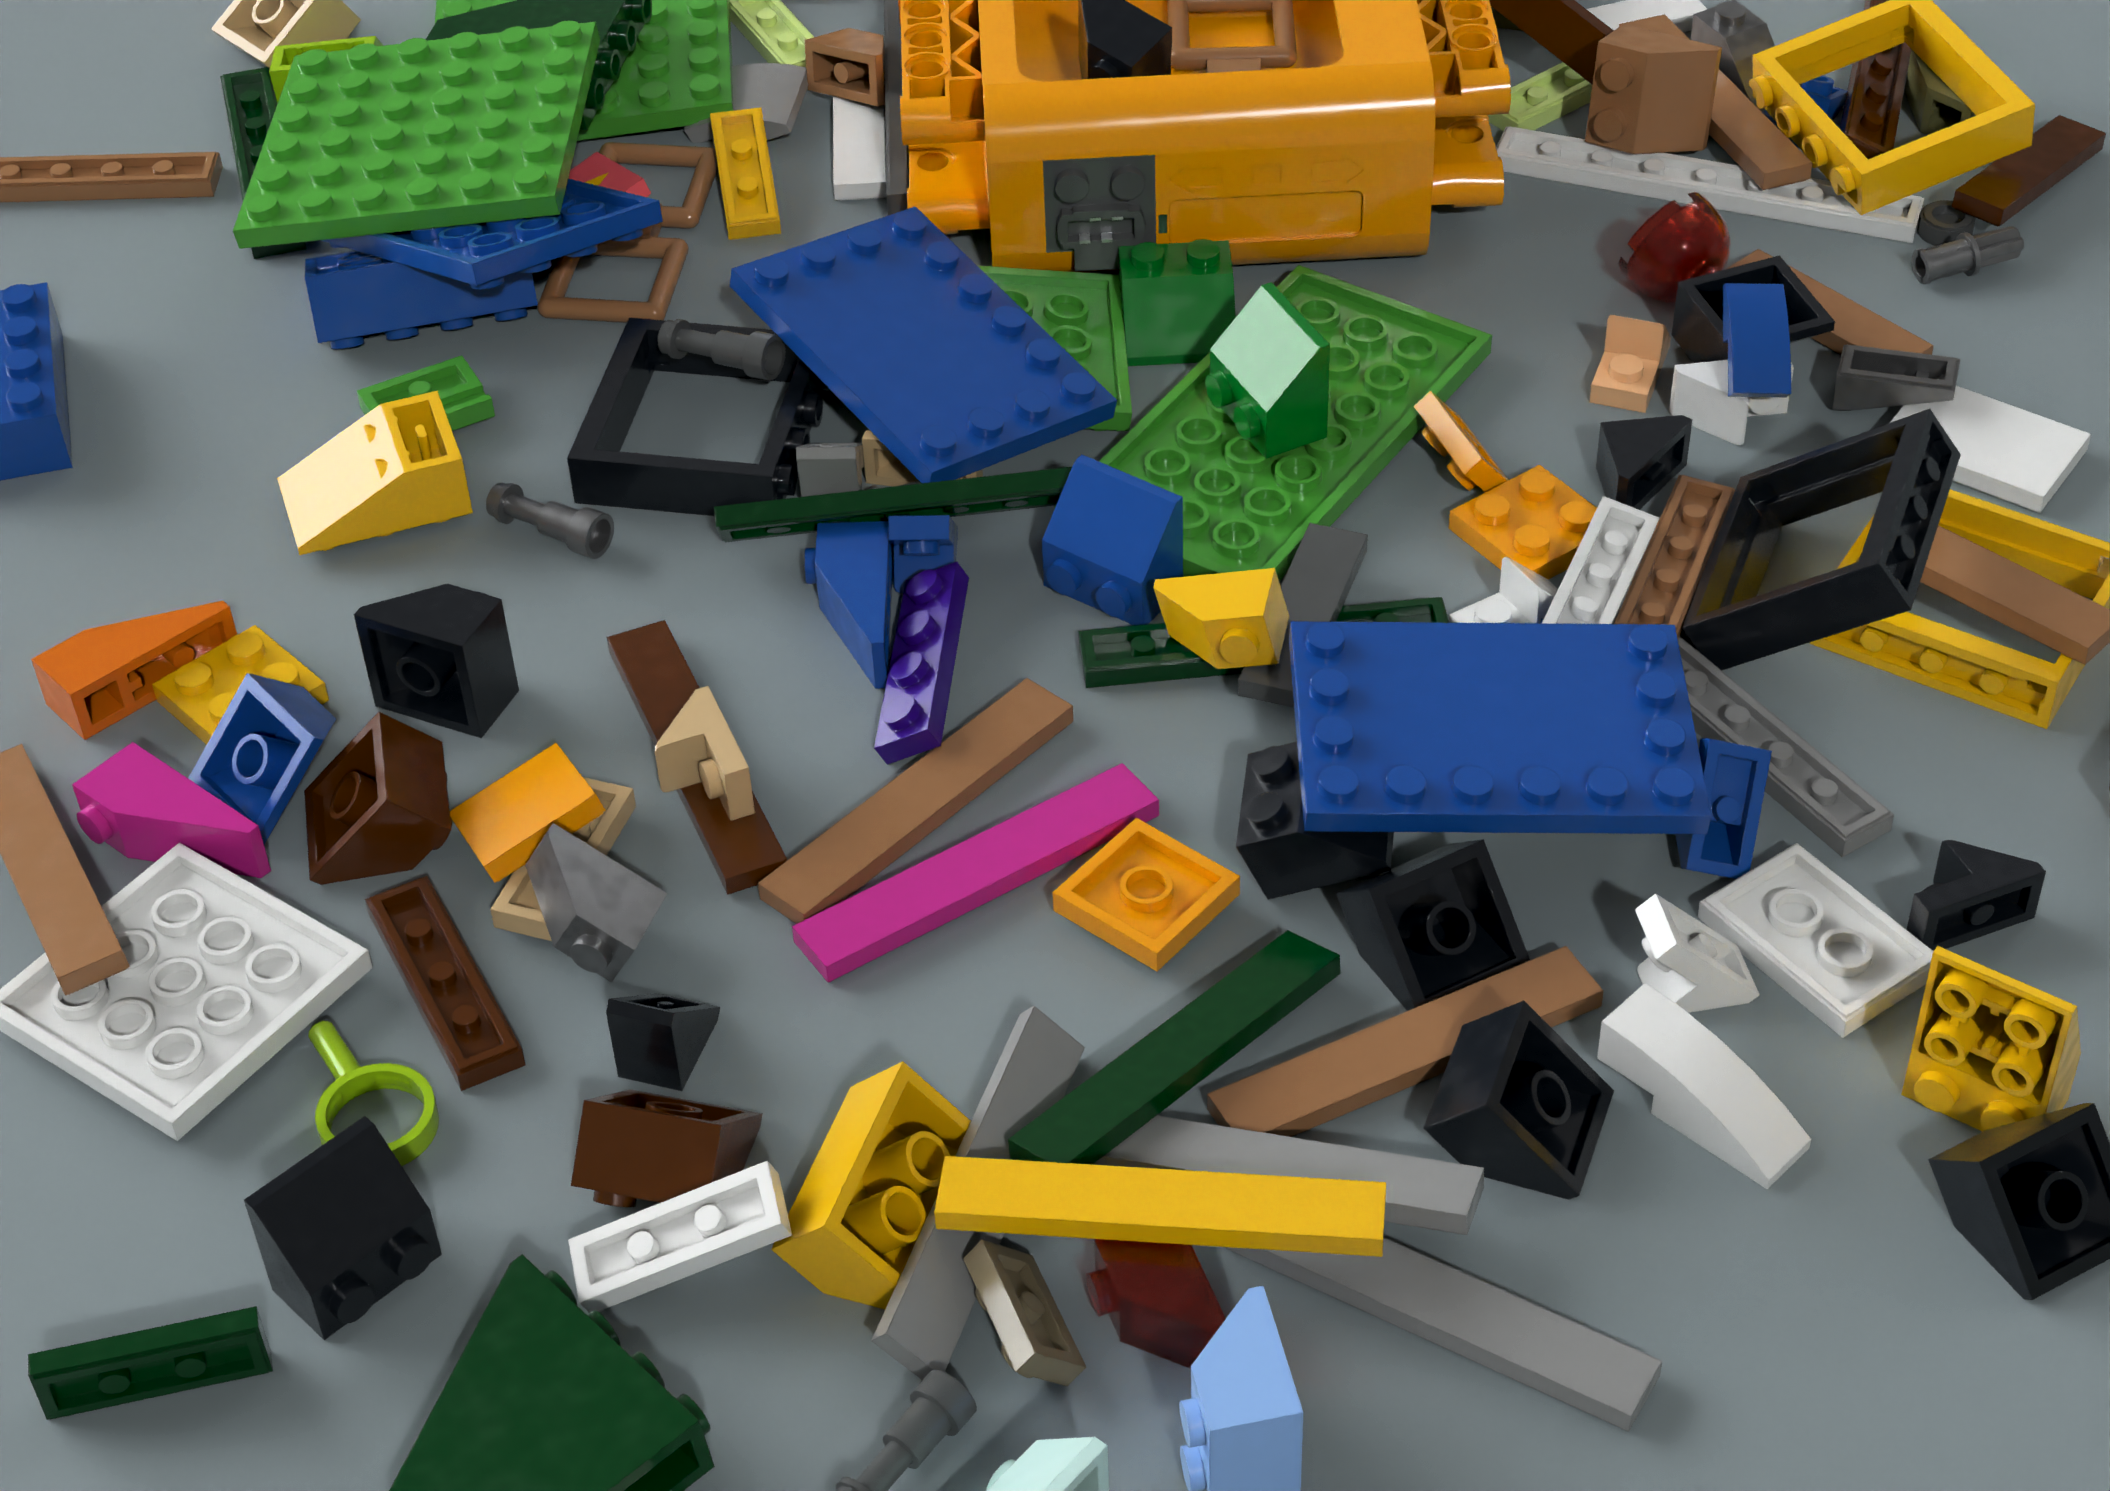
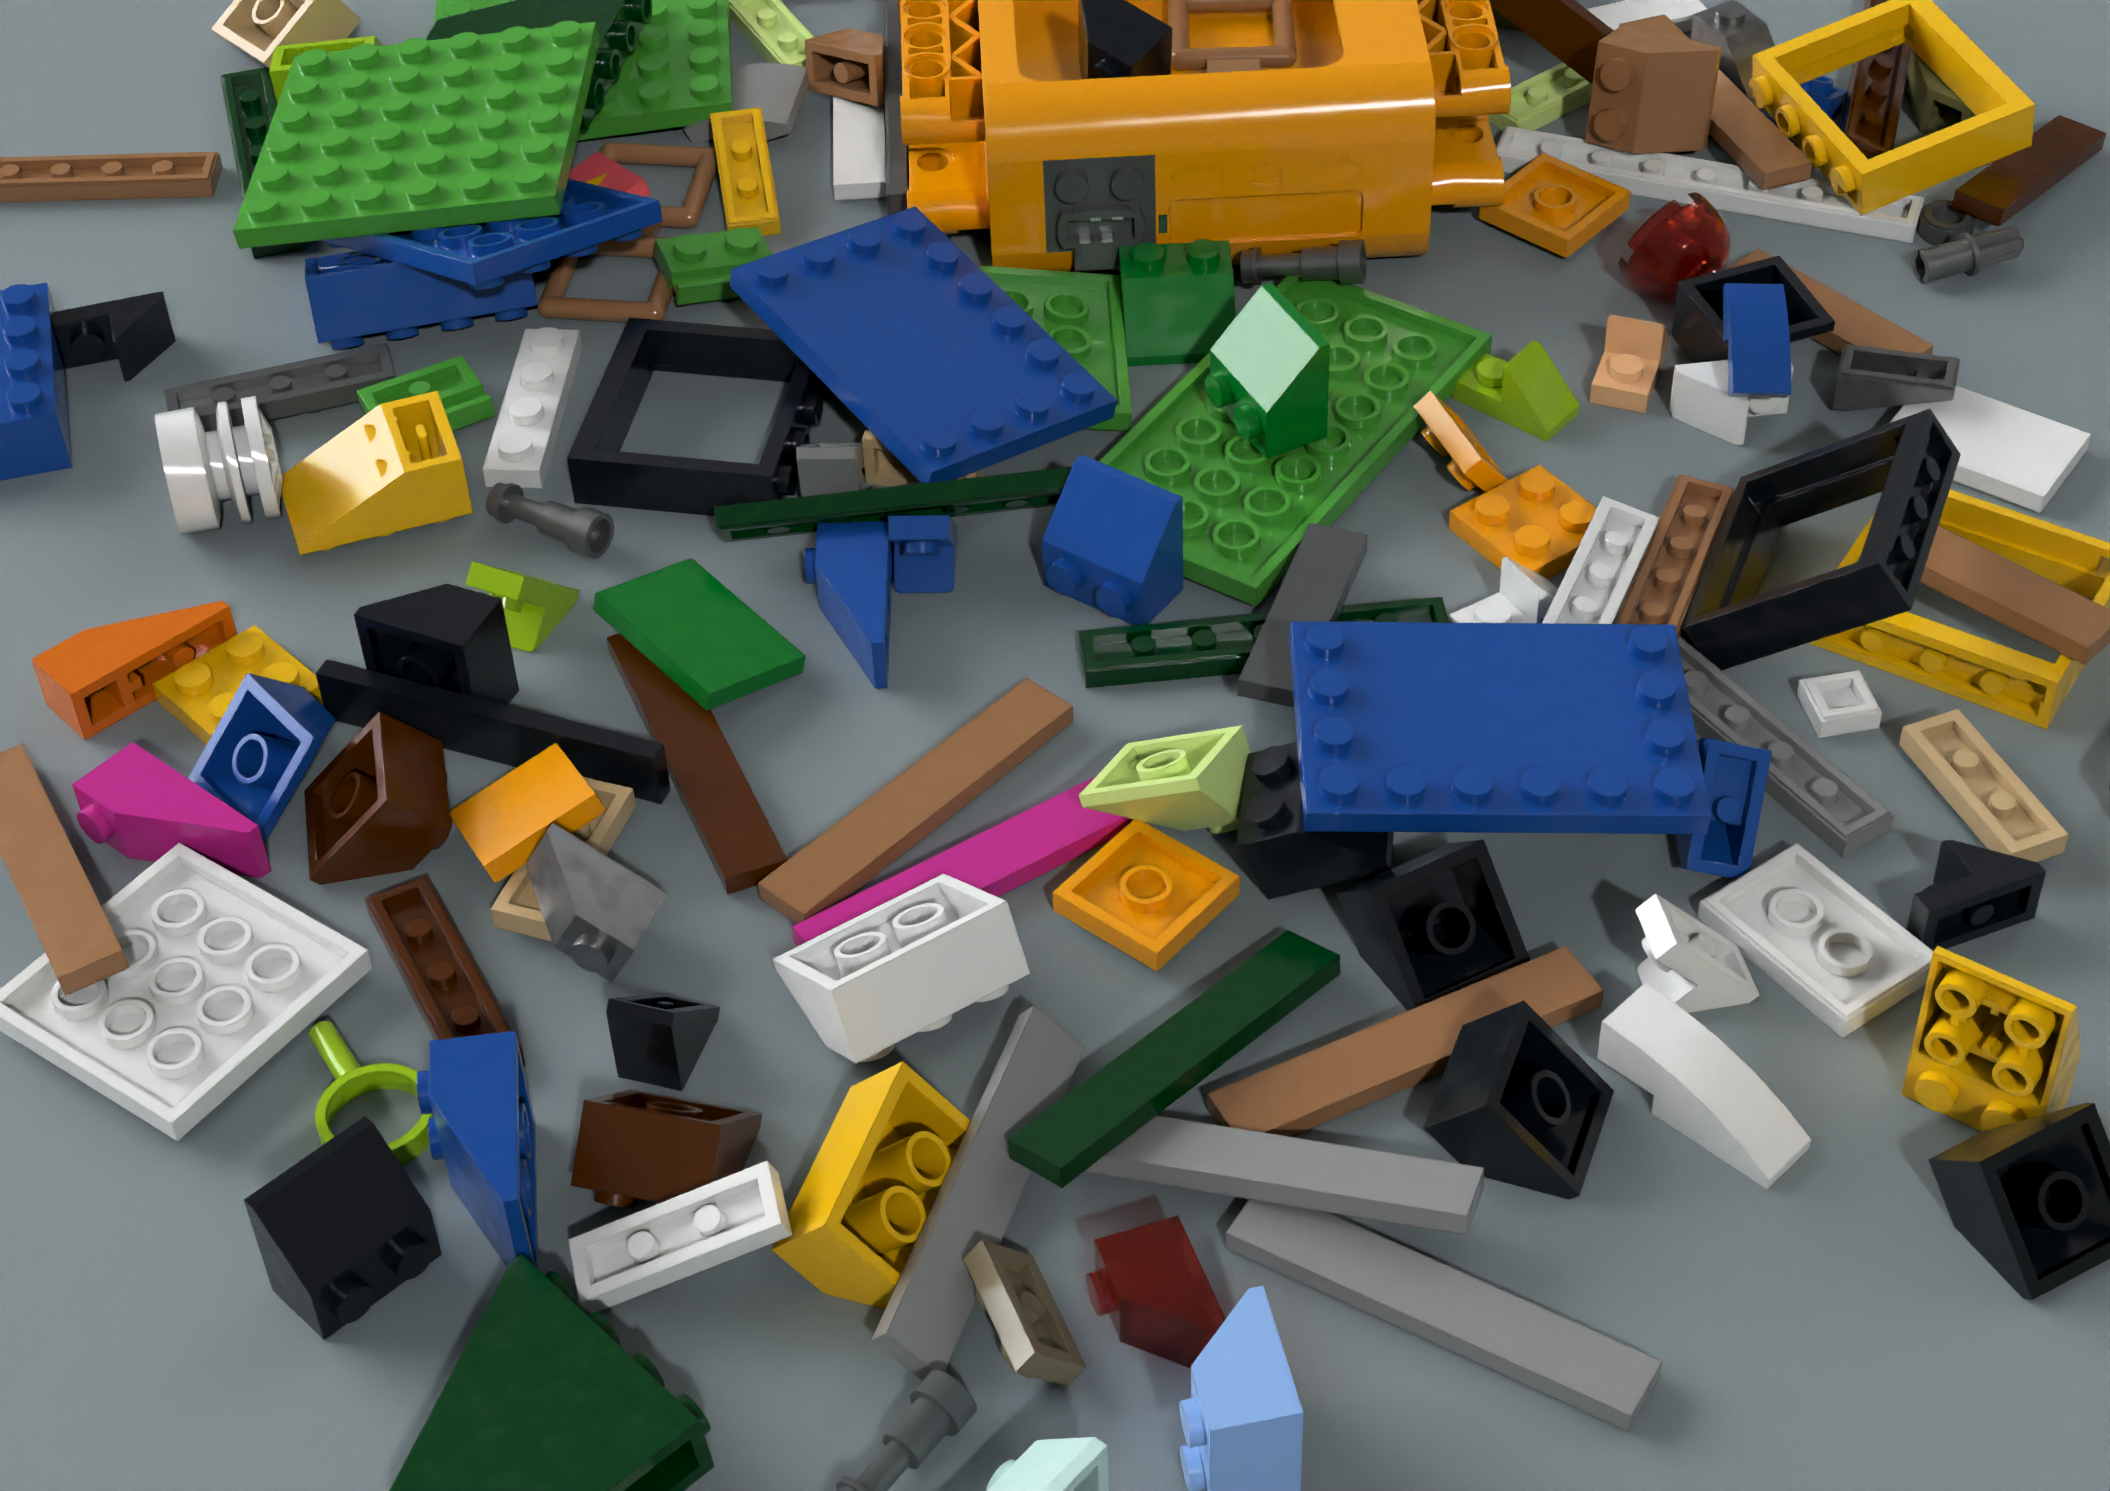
dark green tile [28,1306,273,1420] -> none
tan slope [655,686,755,821] -> none
dark grey piece [658,319,786,380] -> none
dark purple plate [874,561,969,765] -> none
yellow tile [934,1156,1386,1257] -> none
yellow slope [1153,568,1289,669] -> none
black slope [1596,415,1693,510] -> none
none -> black slope [52,291,176,382]
none -> white wheel [155,396,283,535]
none -> dark grey plate [164,343,396,432]
none -> black tile [315,659,671,804]
none -> blue slope [417,1031,538,1268]
none -> lime slope [465,561,580,652]
none -> white plate [482,327,582,488]
none -> green tile [593,558,806,711]
none -> bright green plate [654,227,772,305]
none -> white slope [773,874,1030,1064]
none -> yellowish green slope [1079,725,1251,834]
none -> flat silver piece [1240,239,1367,285]
none -> lime slope [1452,340,1580,442]
none -> light orange plate [1479,153,1631,258]
none -> white tile [1797,670,1882,738]
none -> tan plate [1899,709,2069,862]

